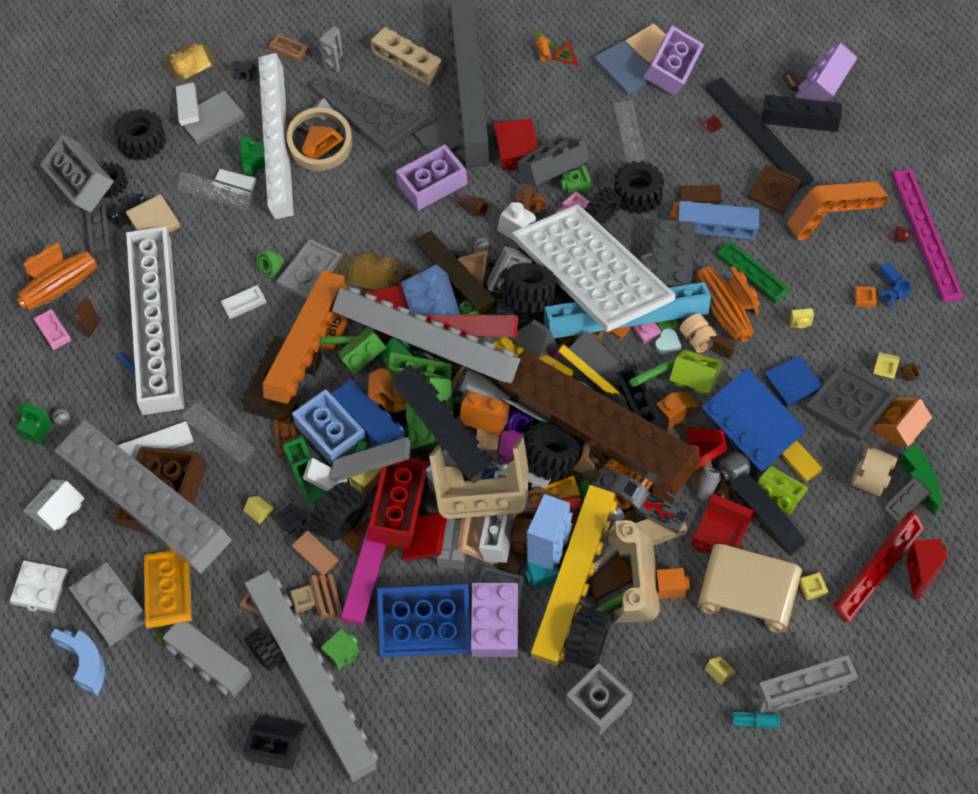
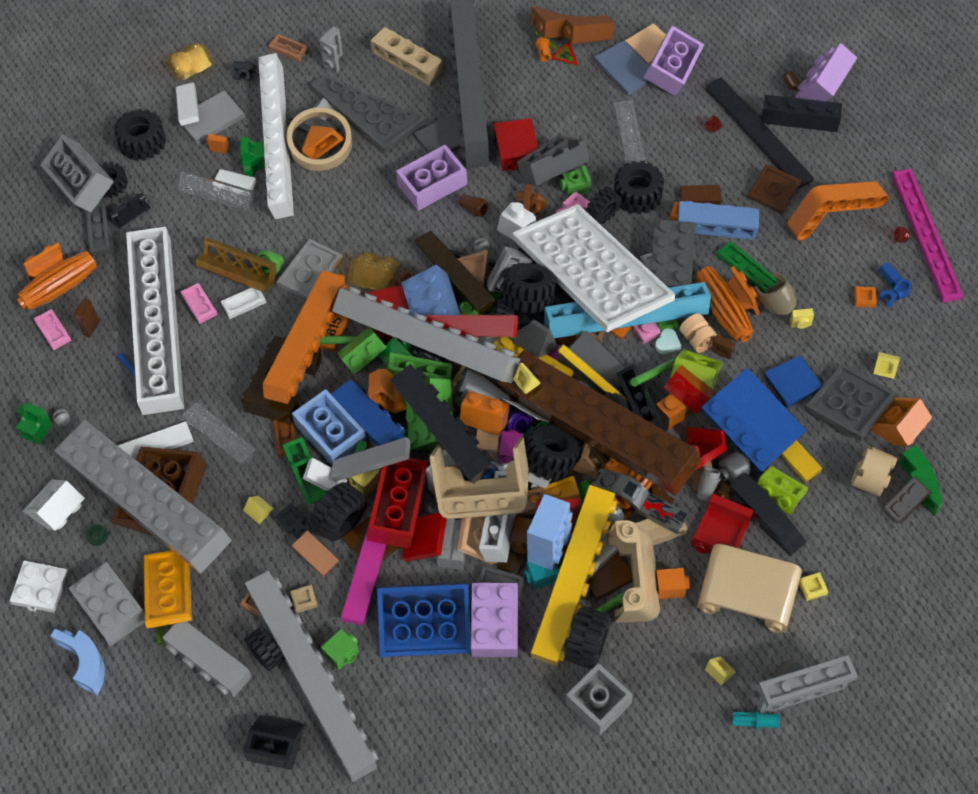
tan tile [126,194,180,233] -> none
nougat tile [309,574,343,619] -> none
red tile [833,511,924,623] -> none
reddish brown hinge [901,363,919,381] -> none
red slope [905,539,947,600] -> none
none -> clear green plate [86,524,108,546]
none -> bright pink plate [181,283,218,324]
none -> pearl gold fence [196,238,276,292]
none -> orange tile [207,134,230,154]
none -> light yellow slope [513,363,540,394]
none -> dark orange arch [529,6,614,44]
none -> red brick [664,365,715,414]
none -> dark tan piece [754,271,797,315]

